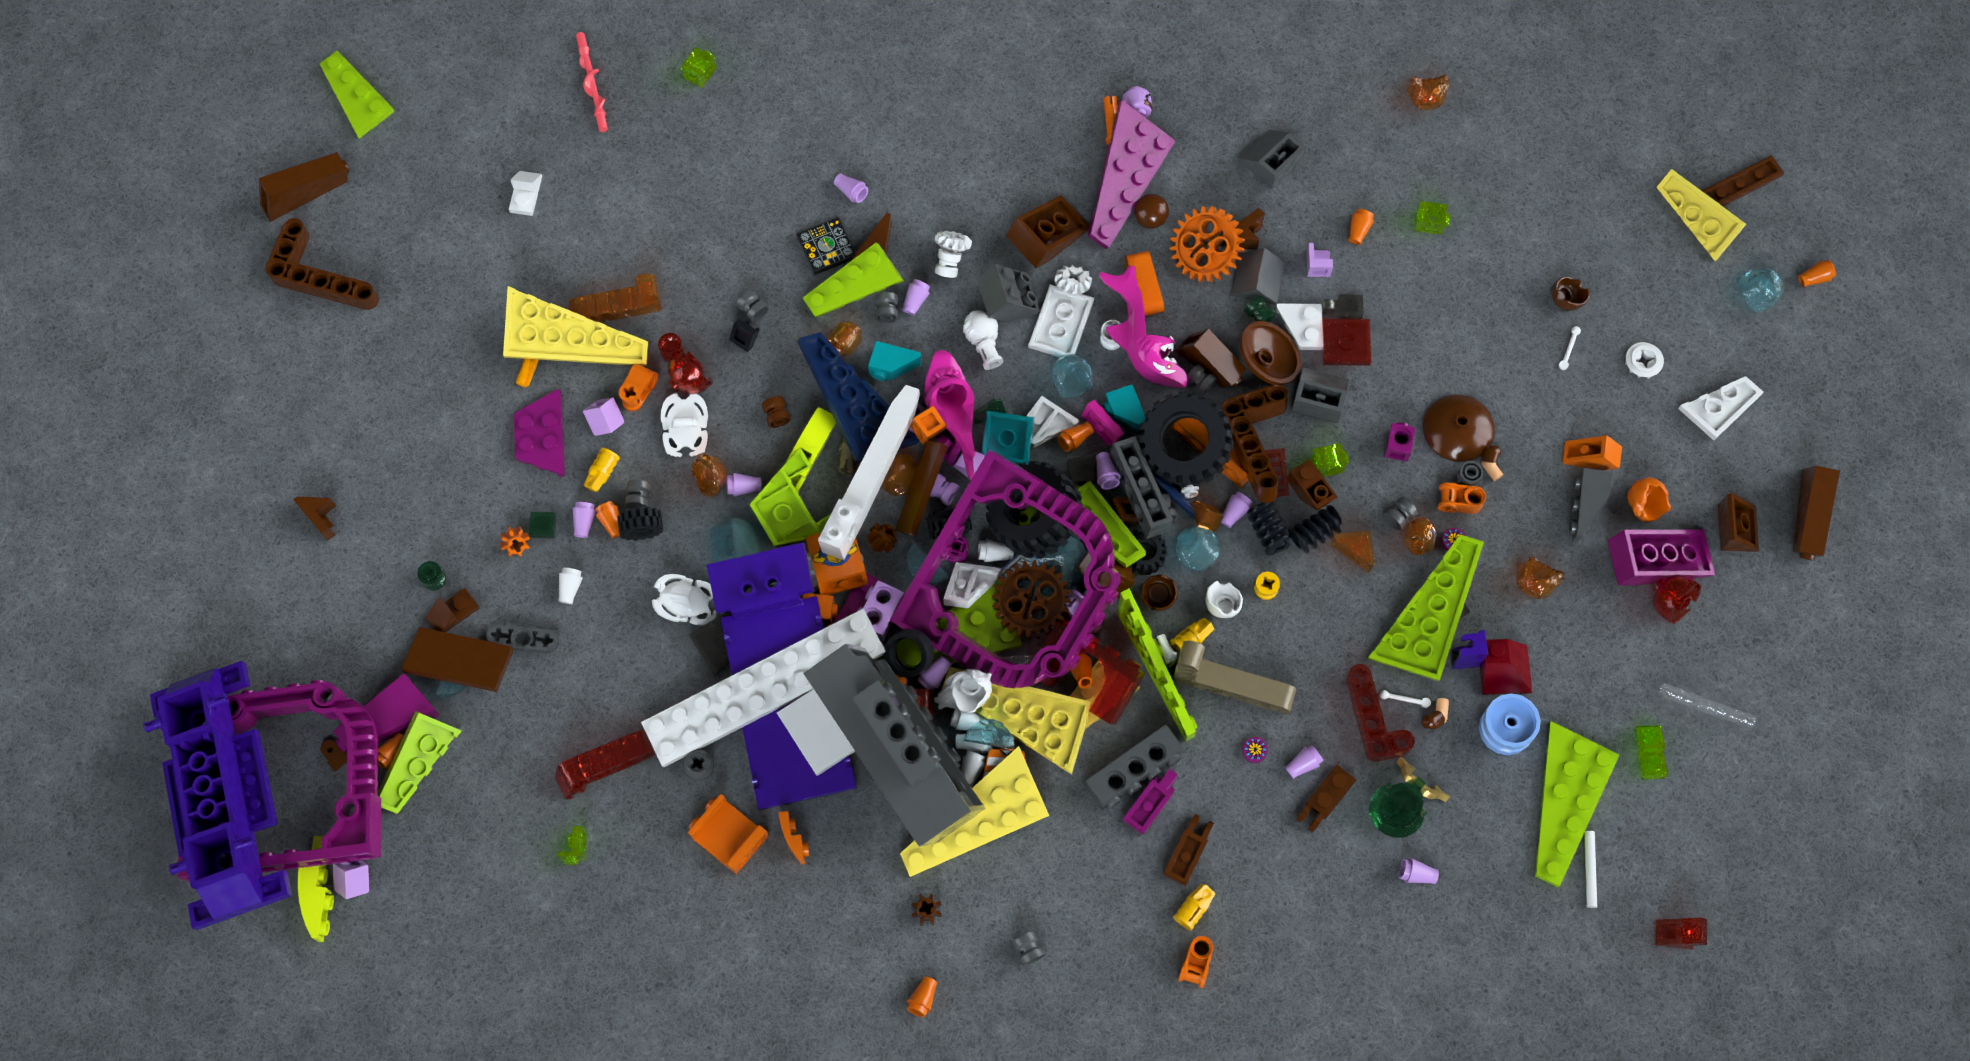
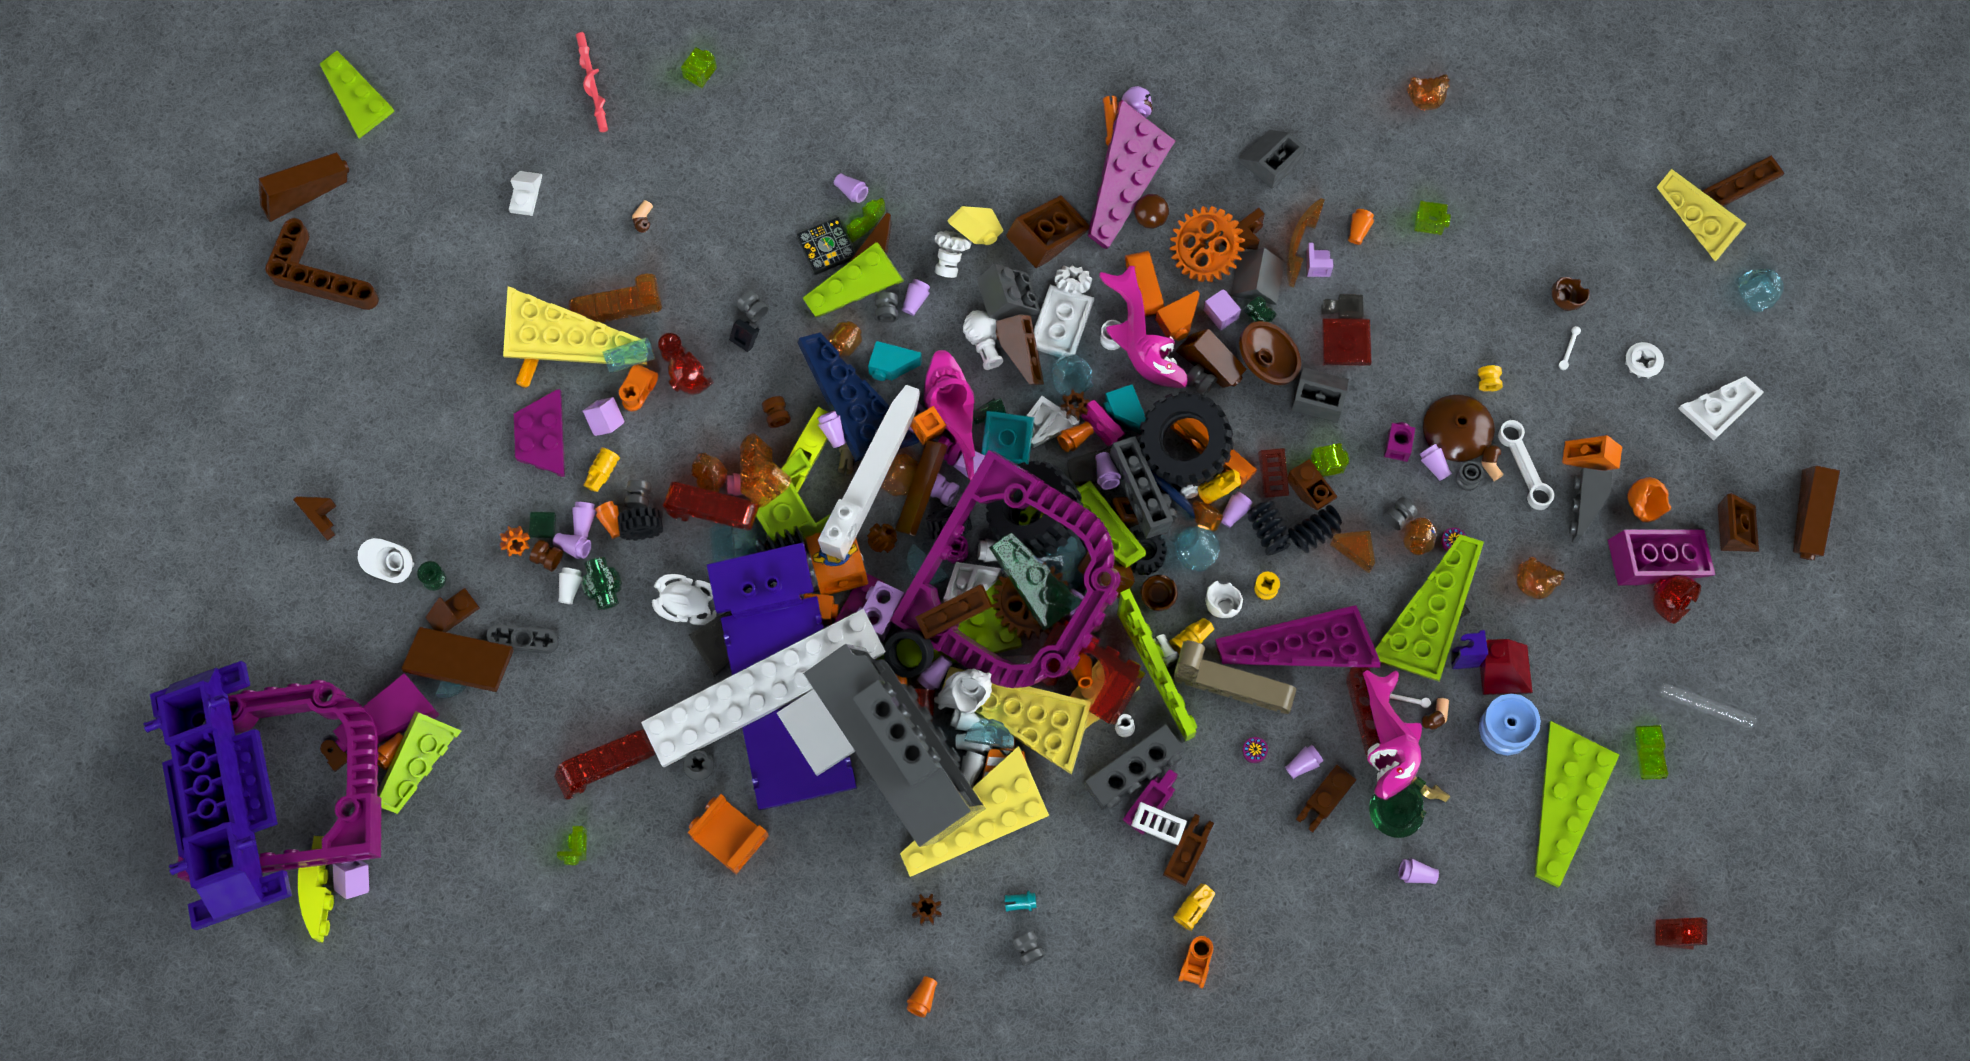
white shield [661,393,708,457] -> none
orange slope [778,811,810,864] -> none
reddish brown beam [1222,385,1288,503] -> none
white wing [1276,304,1323,350] -> none
orange piece [1438,483,1486,514] -> none
white bar [1584,831,1597,908] -> none
orange cone [1798,260,1836,288] -> none
none -> white piece [358,538,414,583]
none -> reddish brown wheel [529,540,563,572]
none -> lavender cone [553,533,591,559]
none -> clear green piece [581,557,622,610]
none -> clear light blue hinge [602,337,655,373]
none -> arm [632,200,653,233]
none -> clear red beam [663,482,759,530]
none -> clear orange beam [740,433,792,508]
none -> black piece [755,526,809,554]
none -> lavender cone [818,411,846,448]
none -> clear neon green slope [847,198,885,242]
none -> reddish brown plate [915,584,993,639]
none -> light yellow slope [948,206,1004,245]
none -> clear green wing [989,533,1082,630]
none -> reddish brown slope [996,314,1044,385]
none -> teal pin [1004,891,1037,912]
none -> reddish brown gear [1060,389,1090,421]
none -> white pin [1115,714,1135,737]
none -> white slope [1131,802,1187,845]
none -> orange slope [1156,290,1200,341]
none -> yellow hinge [1198,469,1241,504]
none -> lavender panel [1204,289,1241,331]
none -> magenta wing [1215,605,1381,668]
none -> clear orange slope [1286,198,1325,287]
none -> dark pink piece [1363,670,1422,800]
none -> lavender cone [1420,444,1452,481]
none -> yellow wheel [1478,365,1503,391]
none -> white piece [1498,420,1554,510]

